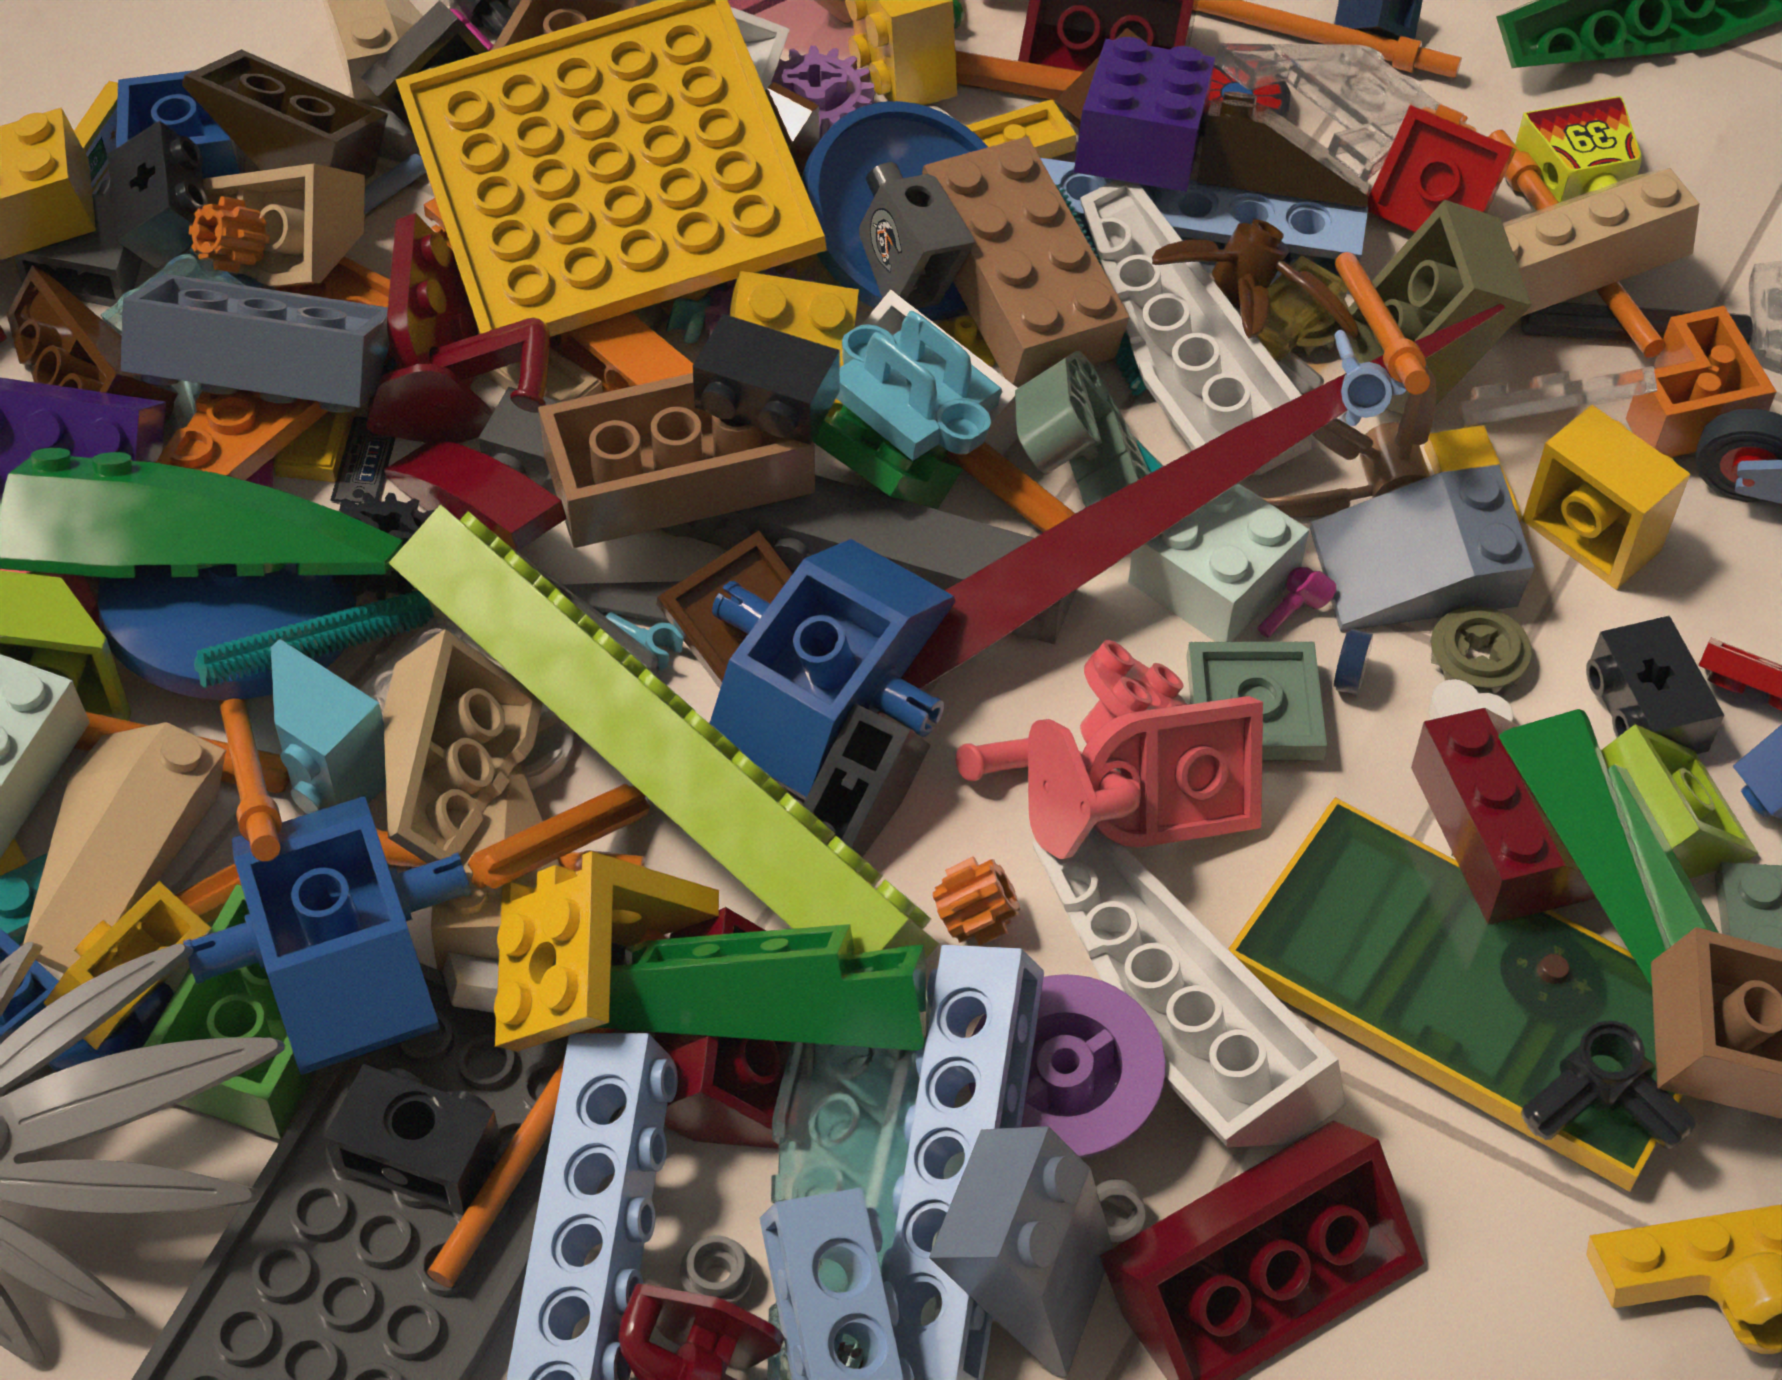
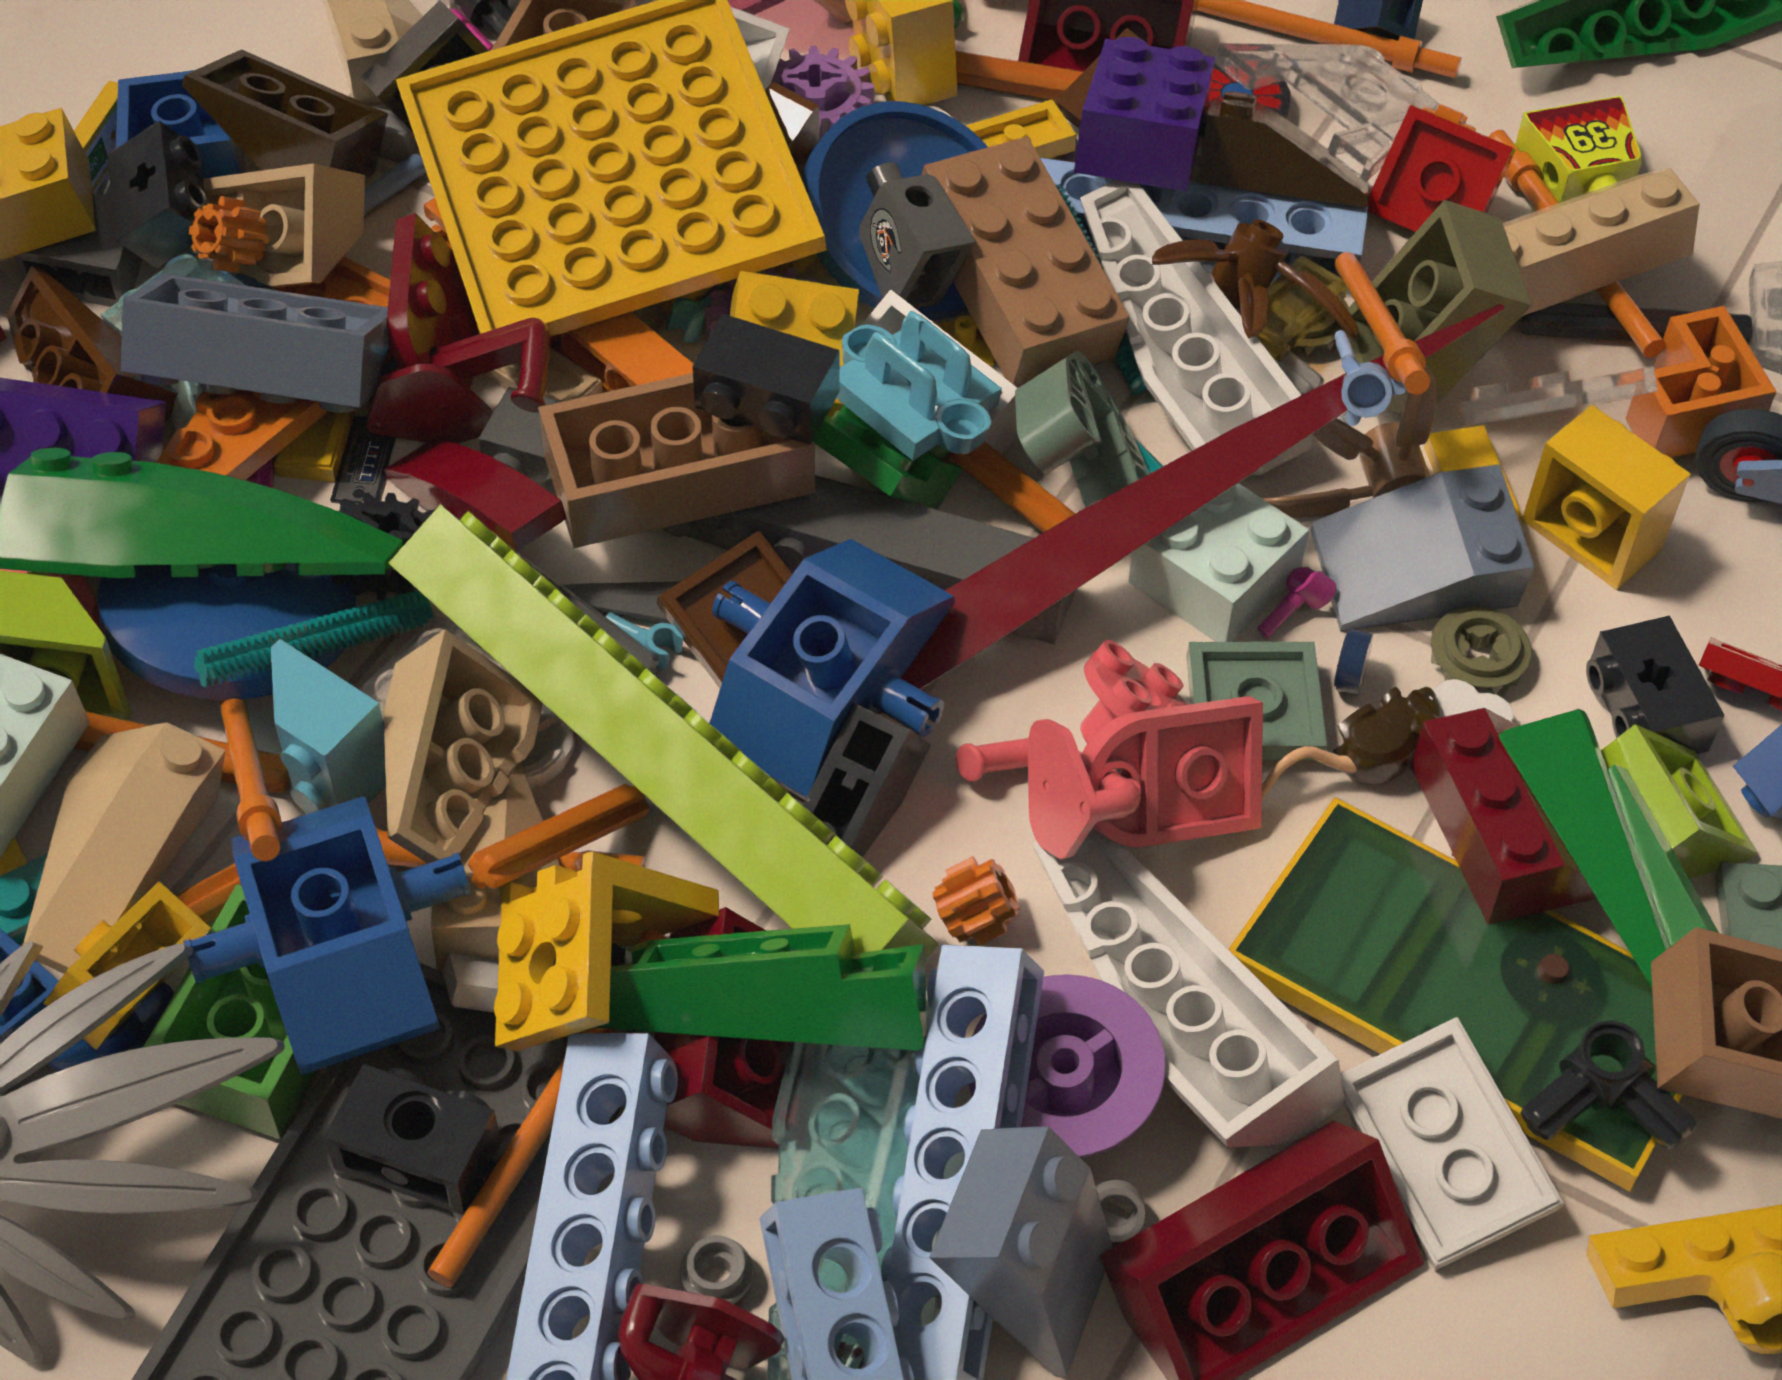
none -> dark brown animal [1262,686,1440,799]
none -> white tile [1341,1017,1564,1271]

